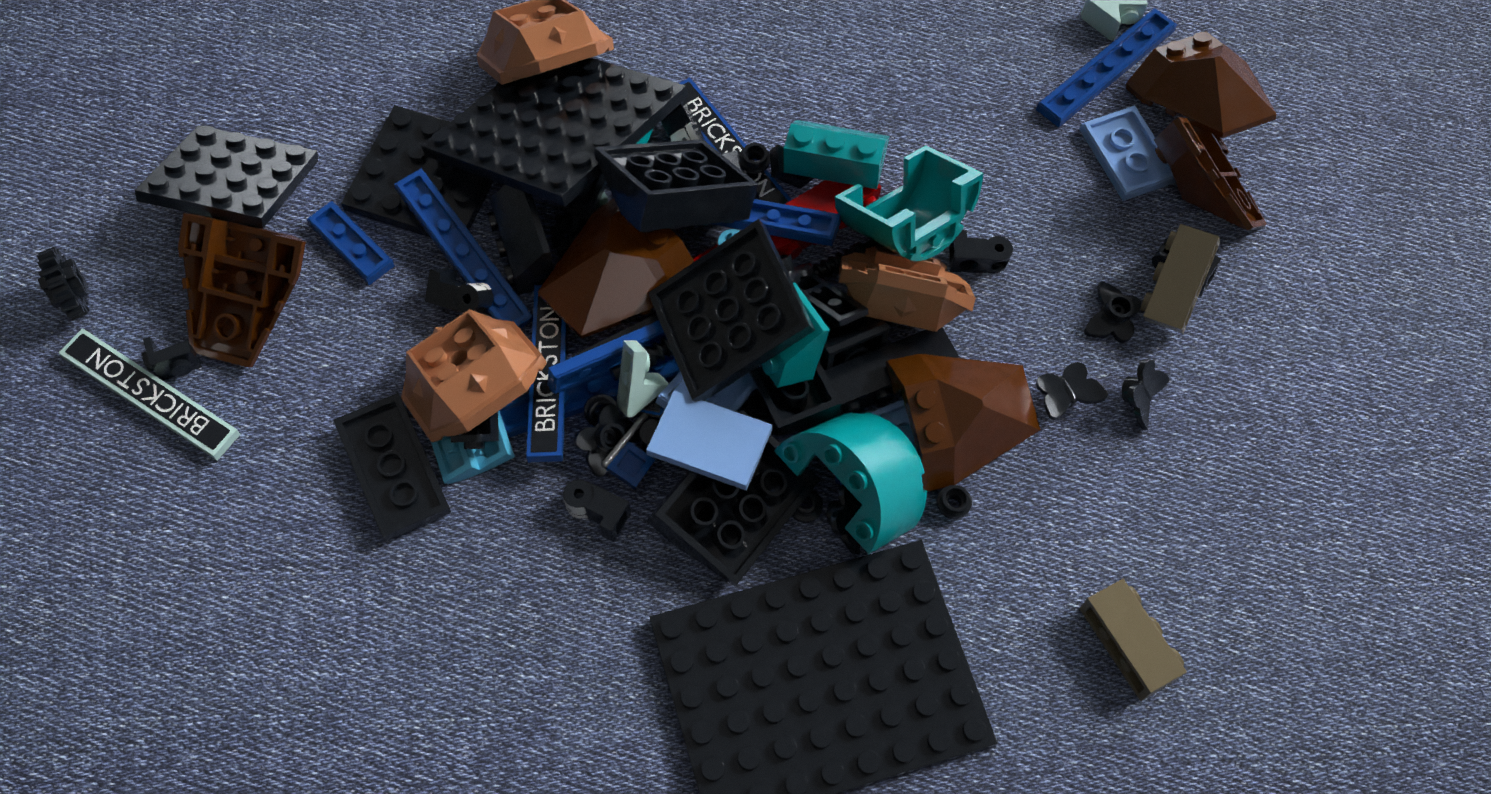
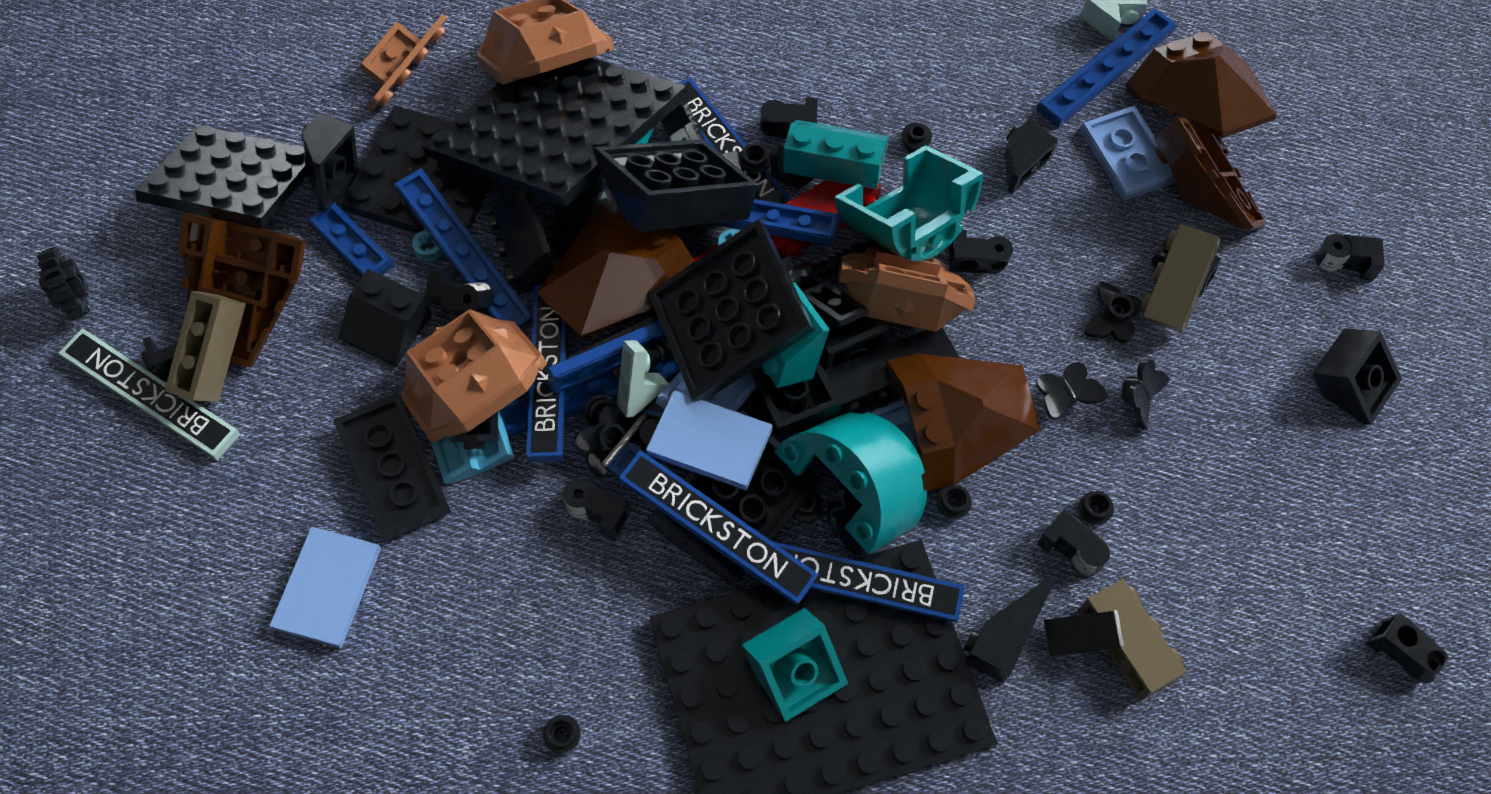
none -> dark tan brick [165,291,246,402]
none -> light blue tile [269,526,381,649]
none -> black slope [301,113,359,212]
none -> black slope [338,269,432,367]
none -> nougat bracket [359,14,447,112]
none -> medium azure bush [412,230,443,263]
none -> black plate [543,715,581,754]
none -> tile [618,450,819,606]
none -> teal slope [742,608,848,722]
none -> tile [744,541,965,623]
none -> black leg [760,98,818,138]
none -> black plate [901,122,932,152]
none -> black slope [963,578,1055,684]
none -> black slope [1004,118,1058,194]
none -> black leg [1037,509,1110,576]
none -> black tile [1044,610,1124,656]
none -> black plate [1078,491,1114,525]
none -> black slope [1312,328,1402,425]
none -> black leg [1315,234,1385,281]
none -> black leg [1366,613,1448,683]

